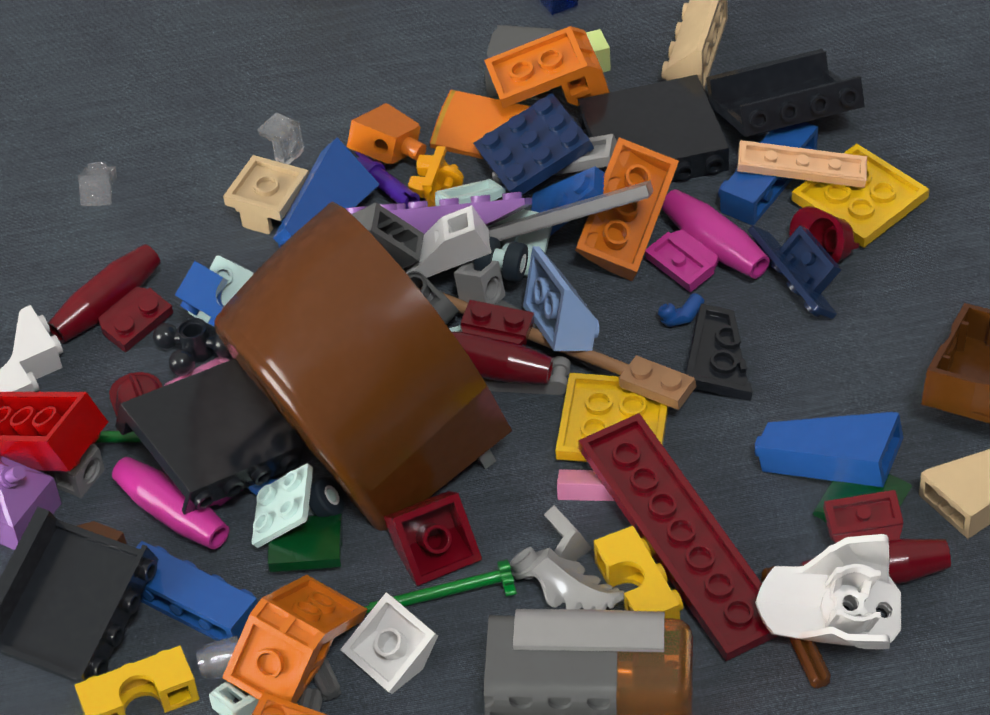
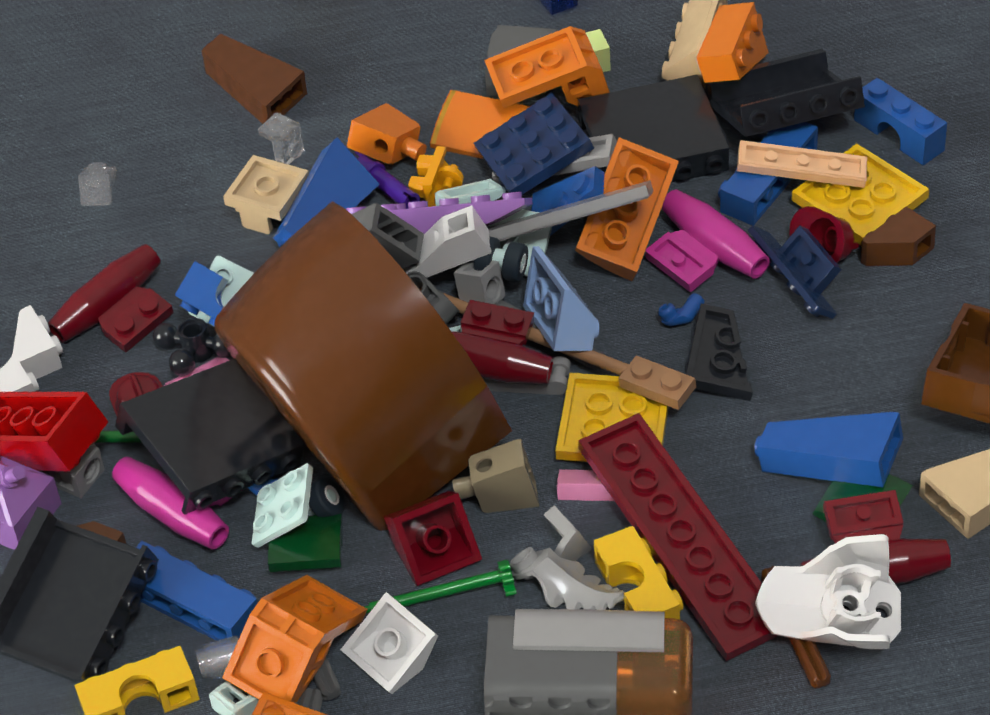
none -> reddish brown slope [201,33,308,128]
none -> dark tan torso [452,439,539,513]
none -> orange wedge [696,2,769,83]
none -> blue arch [854,78,947,166]
none -> reddish brown slope [861,206,936,266]

